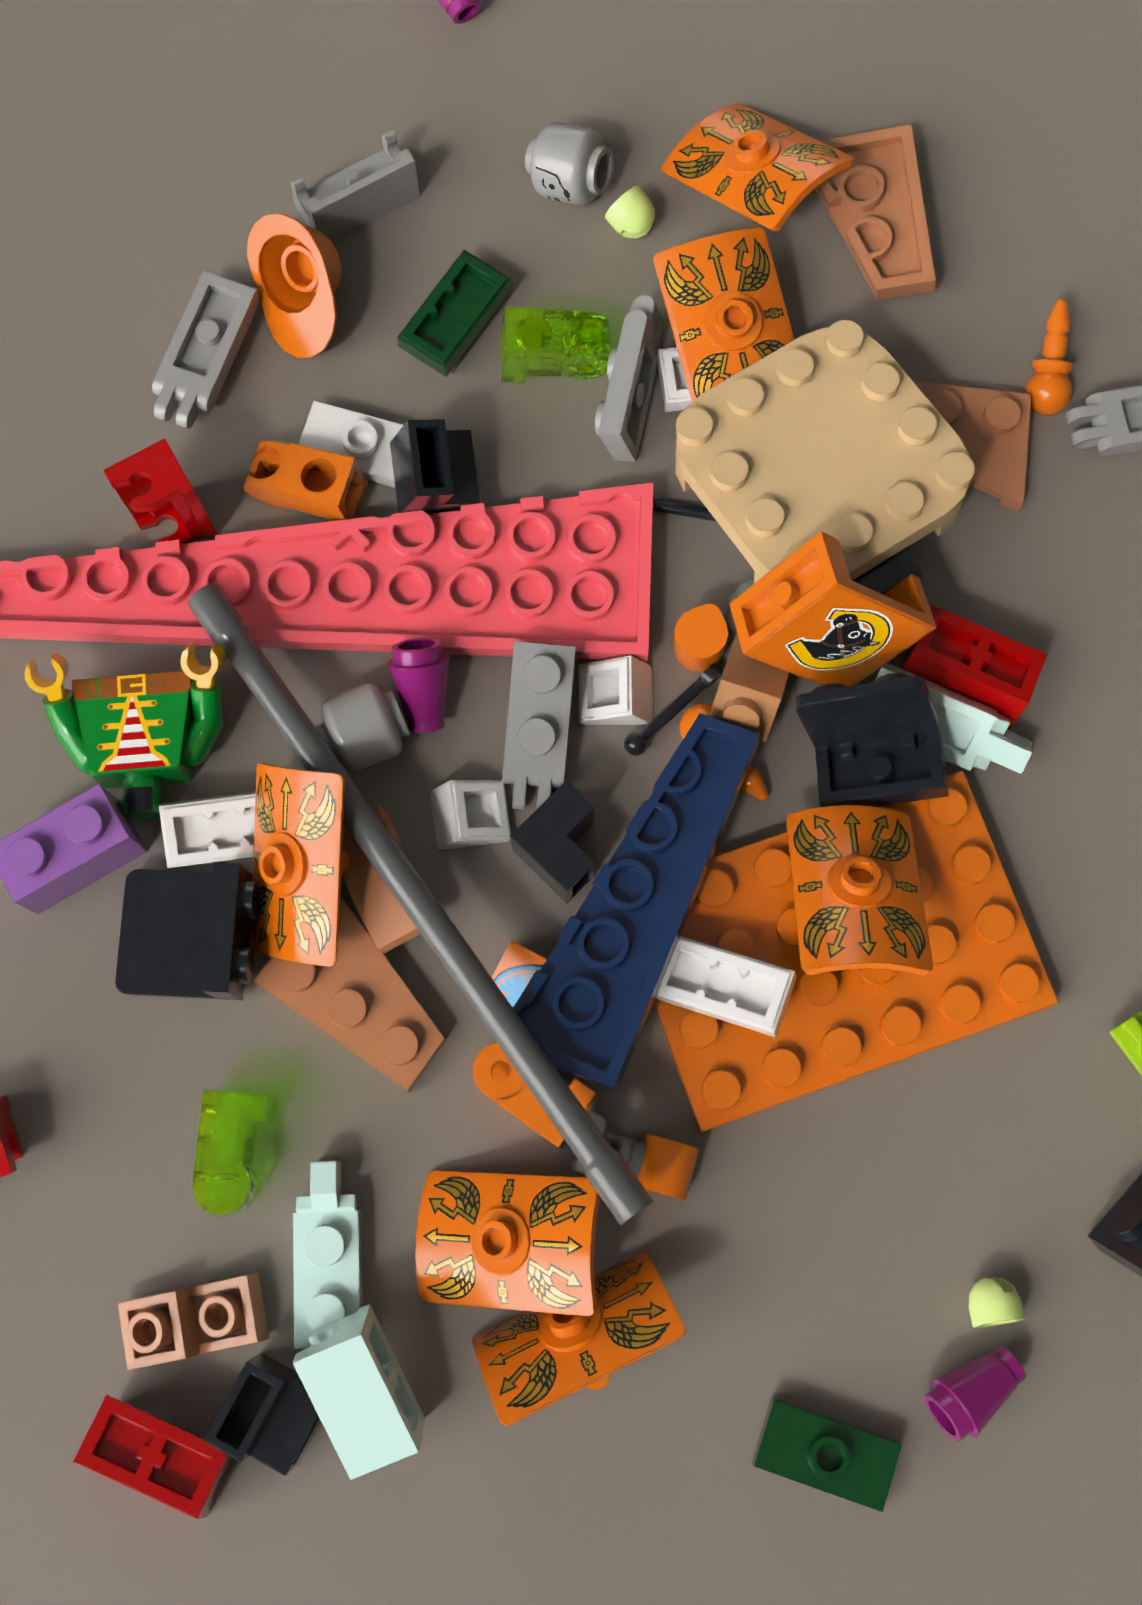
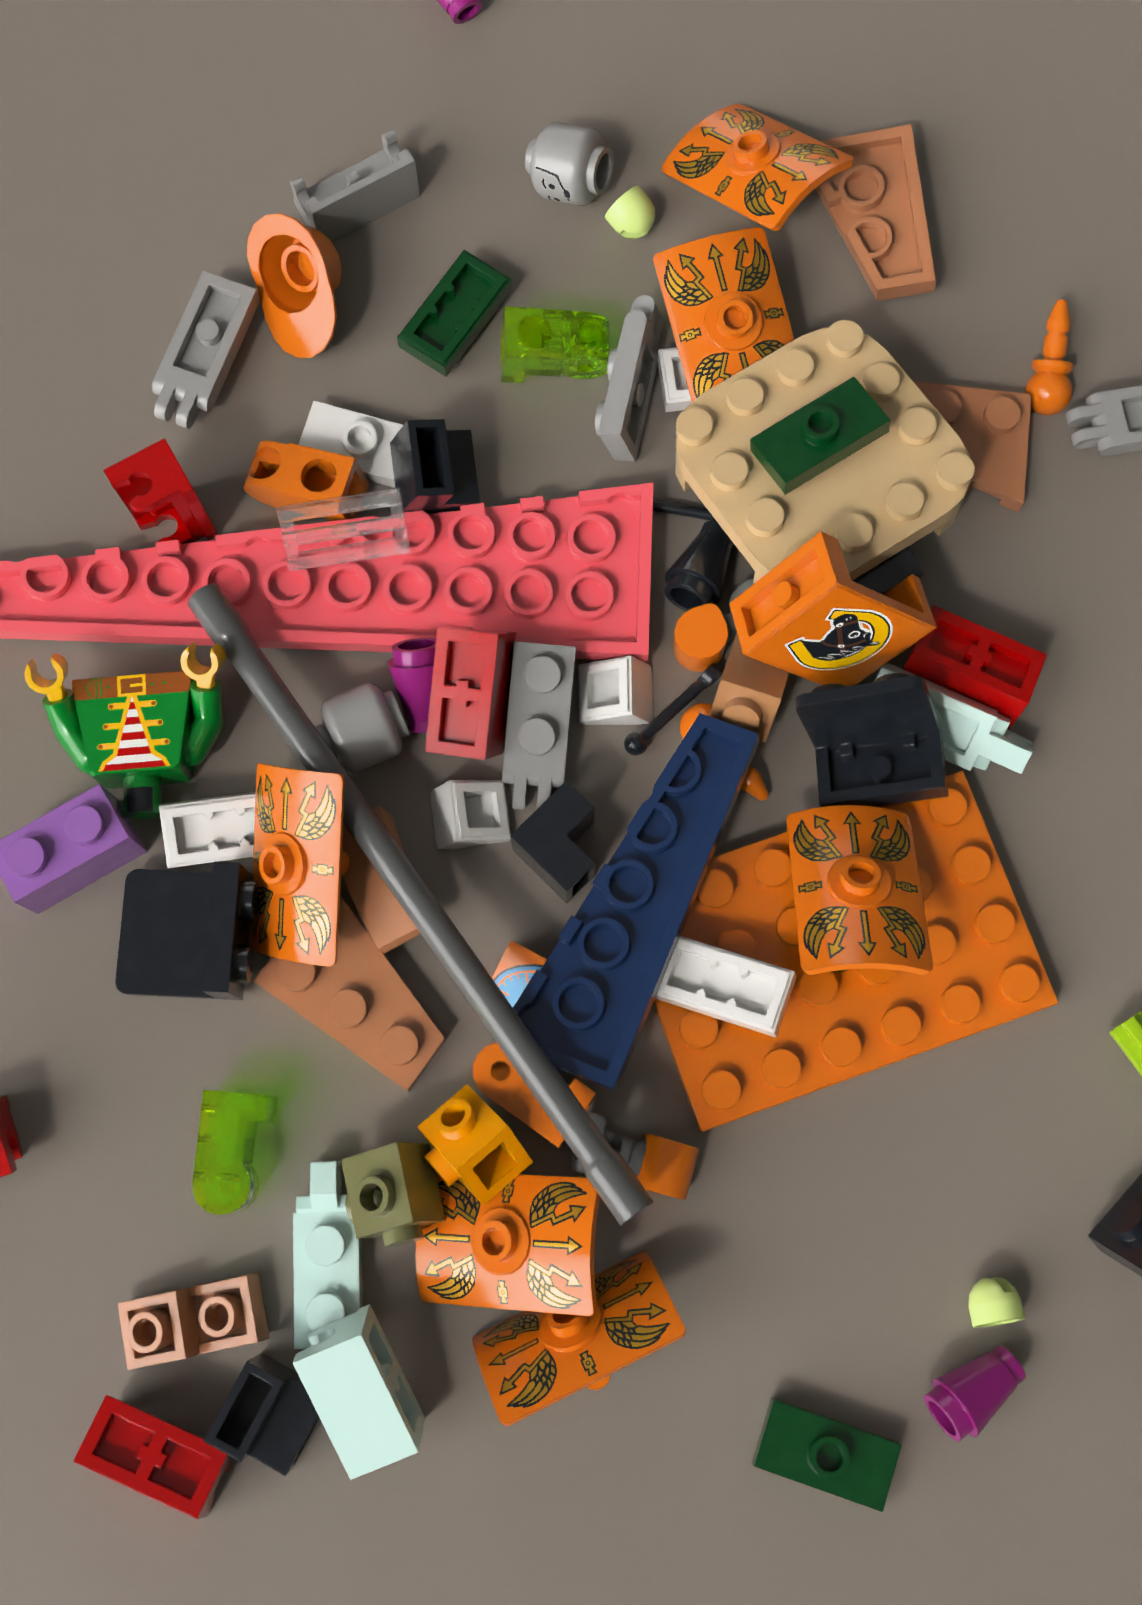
none -> clear tile [277,488,410,571]
none -> olive brick [341,1142,446,1248]
none -> light orange brick [417,1084,533,1206]
none -> hinge [425,626,516,760]
none -> black cone [664,521,734,611]
none -> dark green plate [750,377,891,495]

